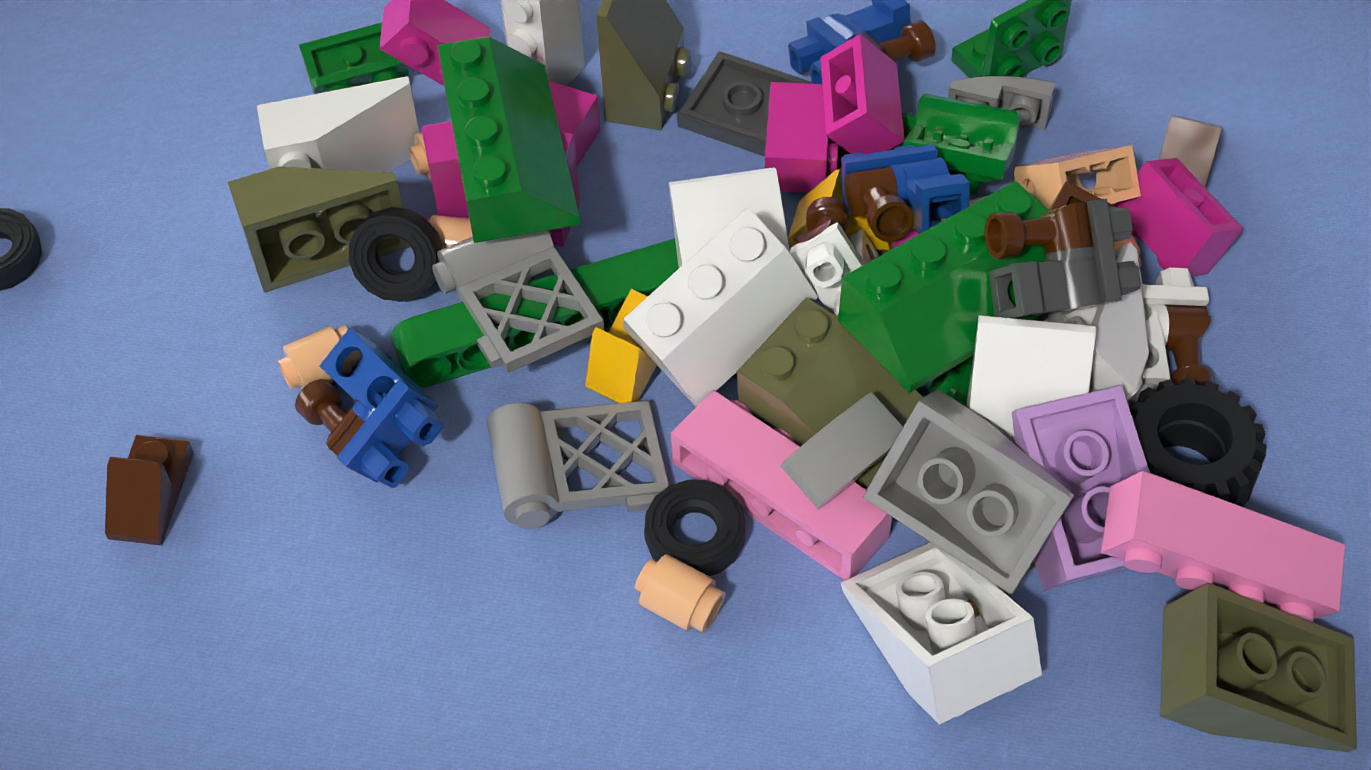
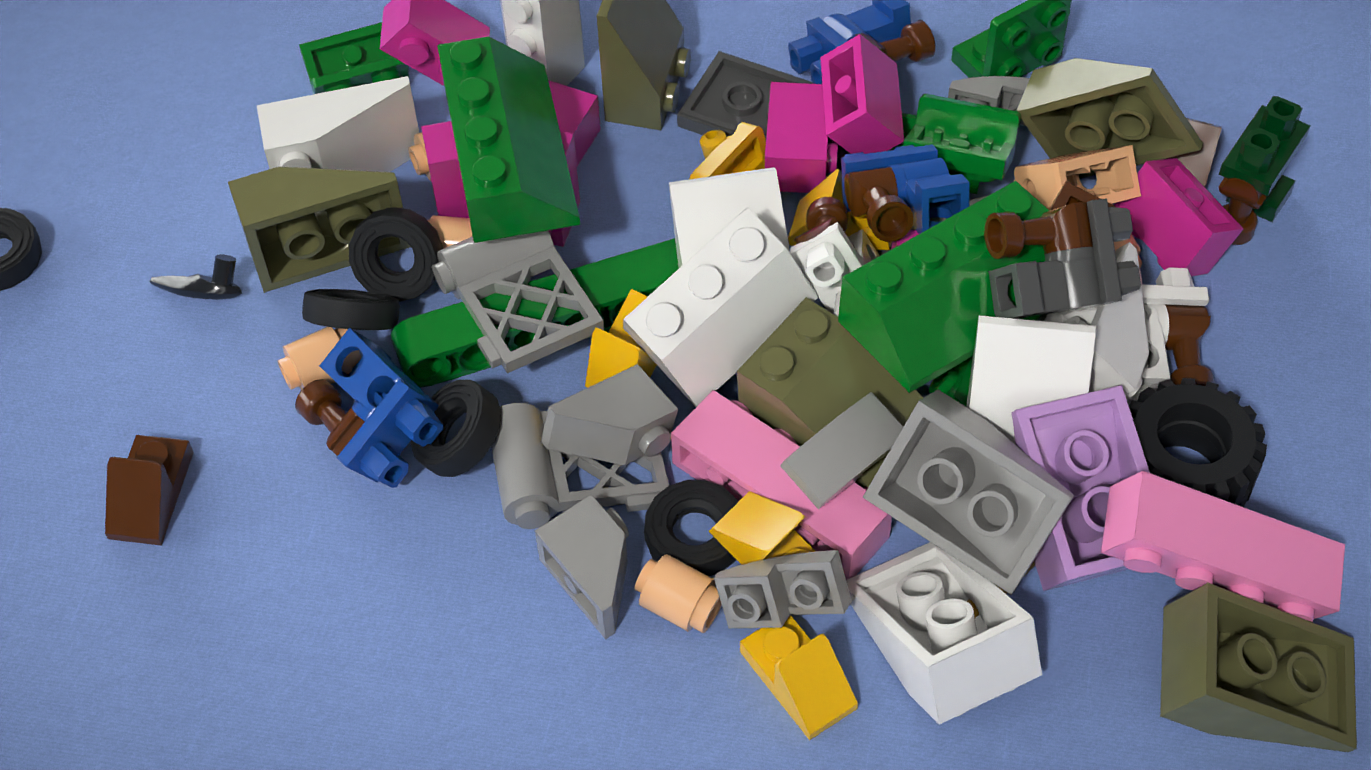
none -> black bar [150,254,242,300]
none -> black tyre [302,289,400,330]
none -> black tyre [411,380,501,477]
none -> light grey slope [535,495,629,639]
none -> light grey slope [541,364,678,465]
none -> yellow piece [689,122,766,179]
none -> yellow slope [709,491,816,565]
none -> light grey slope [714,550,852,629]
none -> yellow slope [740,615,858,740]
none -> olive slope [1017,58,1203,179]
none -> dark green hips [1218,96,1311,245]

